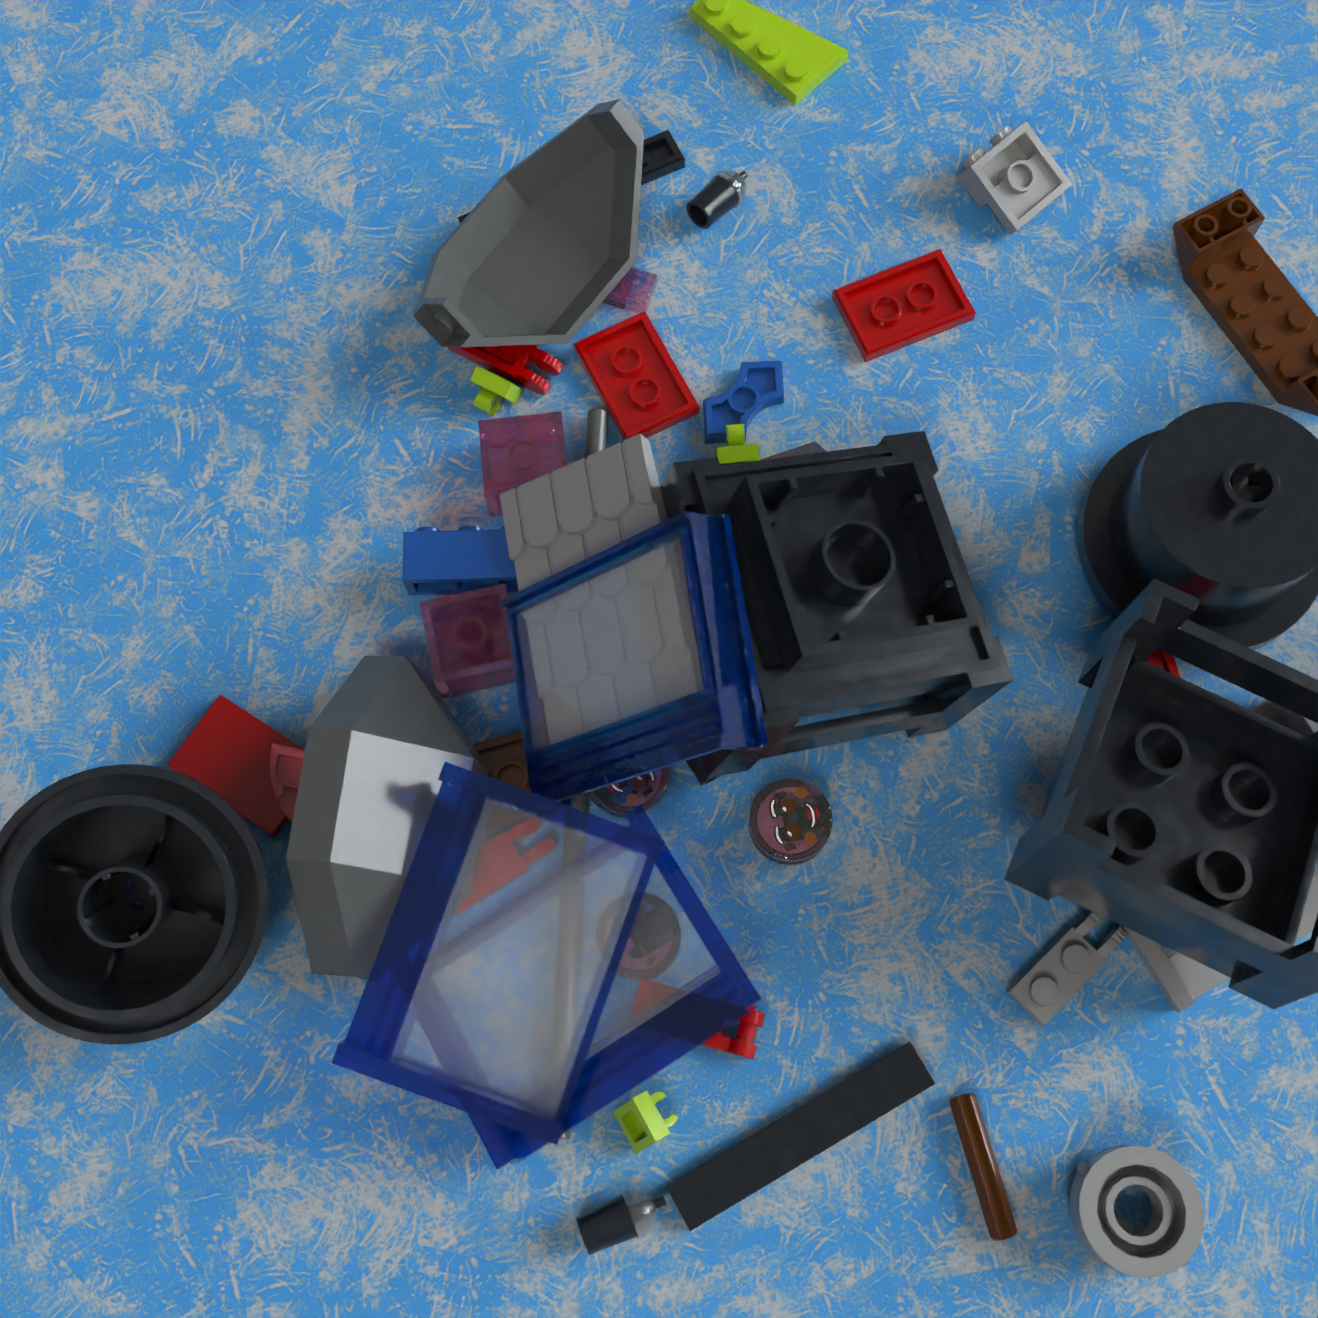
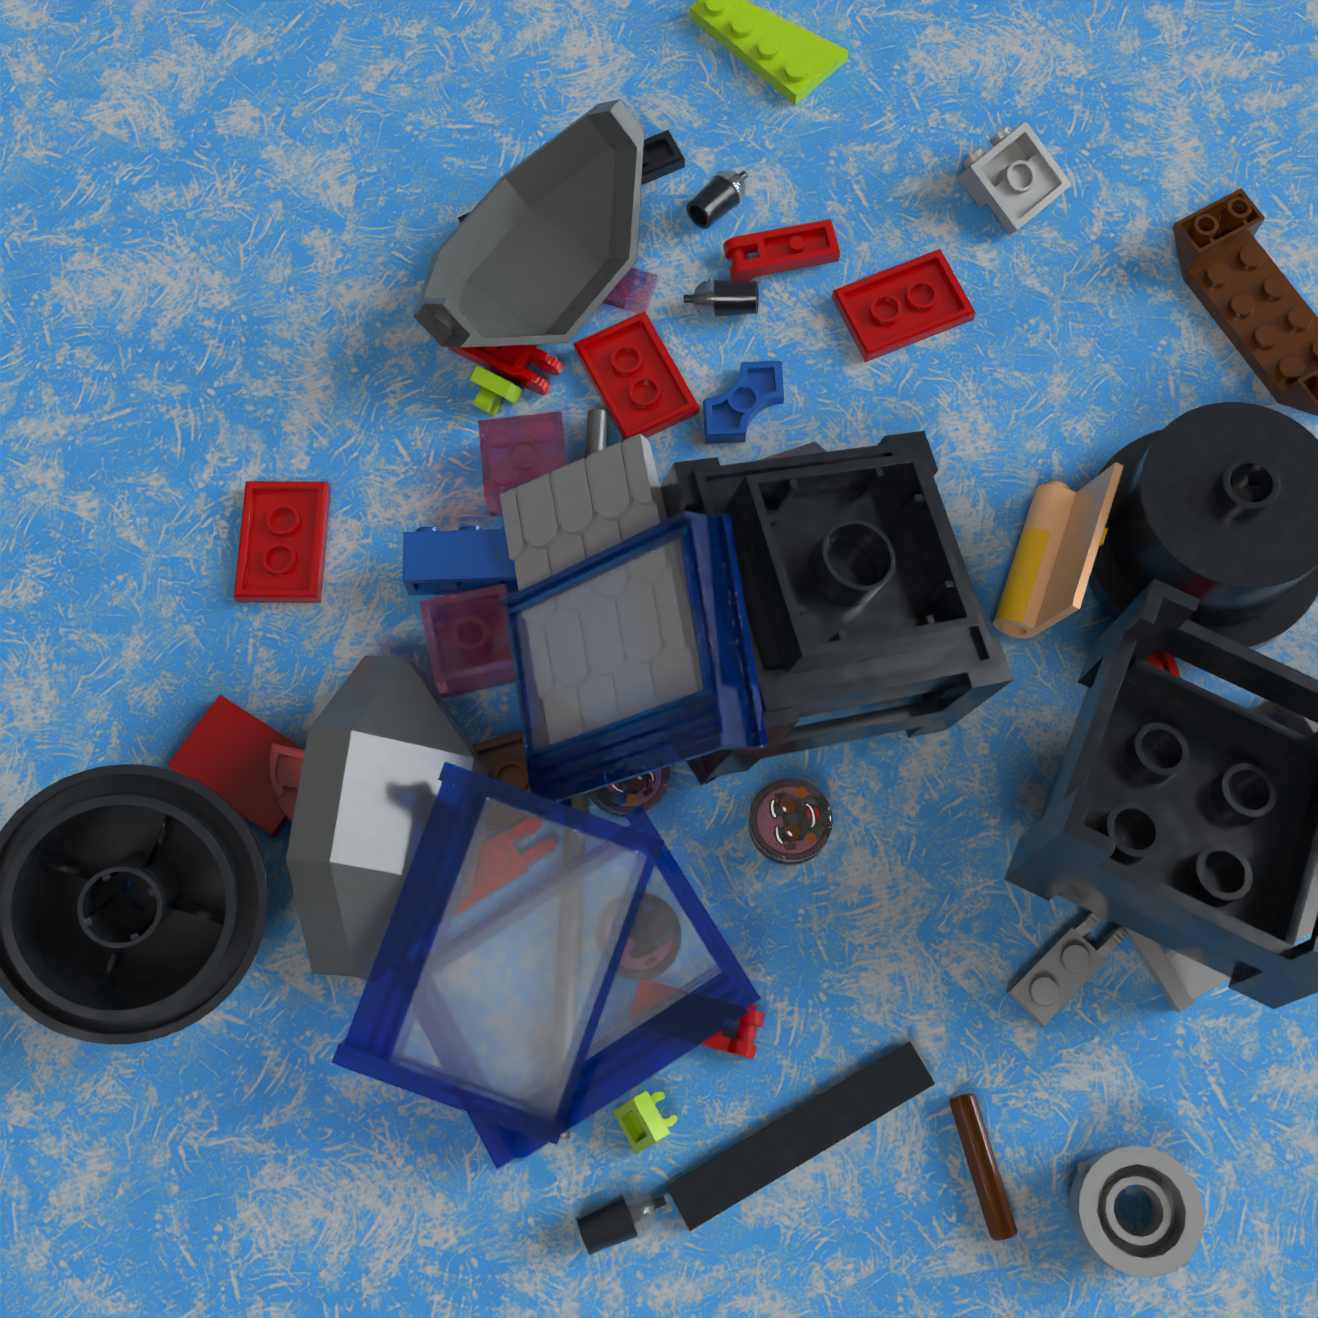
lime tile [714,424,759,464] -> none
none -> red tile [233,481,331,603]
none -> black piece [684,278,759,319]
none -> red plate [723,219,840,281]
none -> light nougat door [992,462,1123,639]

